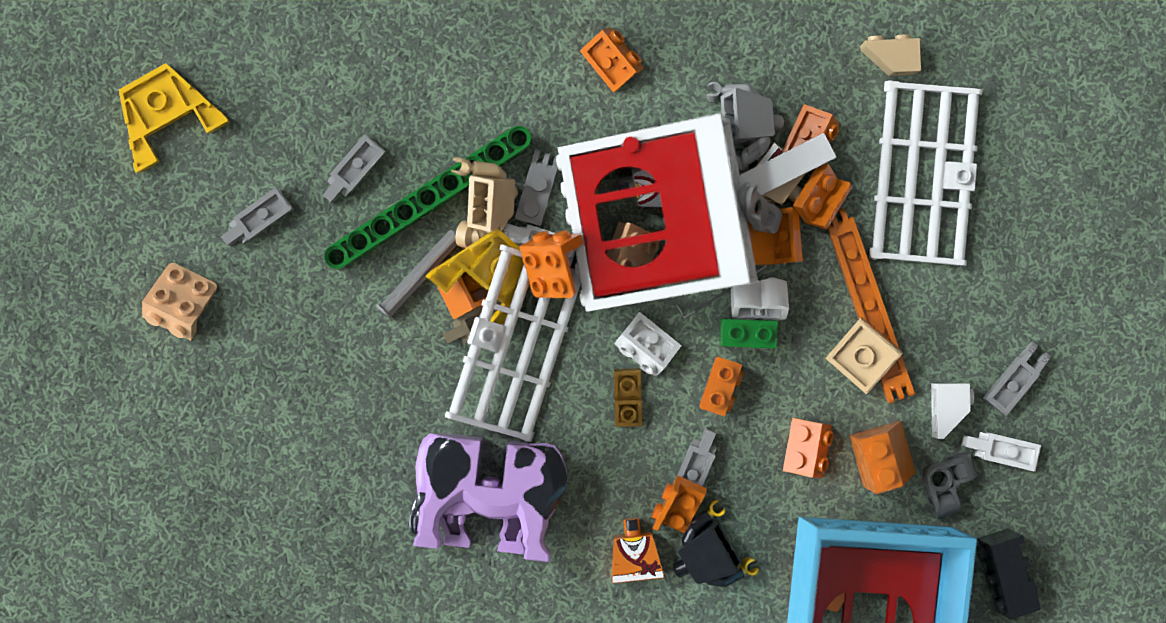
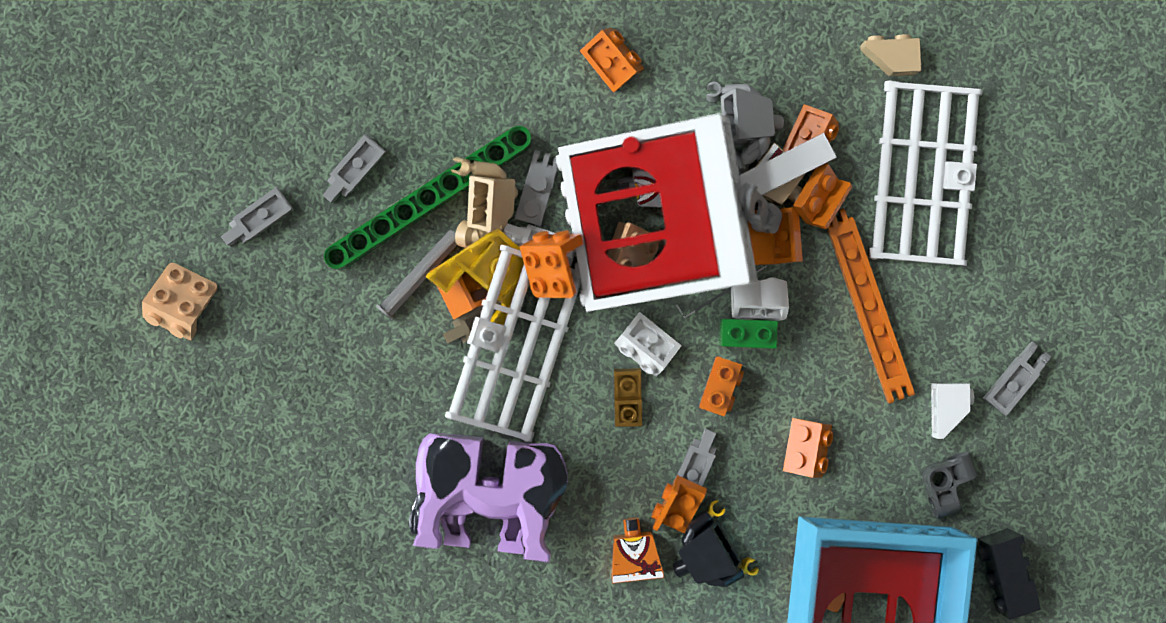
yellow wing [119,63,230,174] -> none
tan tile [825,317,903,394] -> none
orange slope [849,421,916,494] -> none
white hinge [961,432,1041,471] -> none

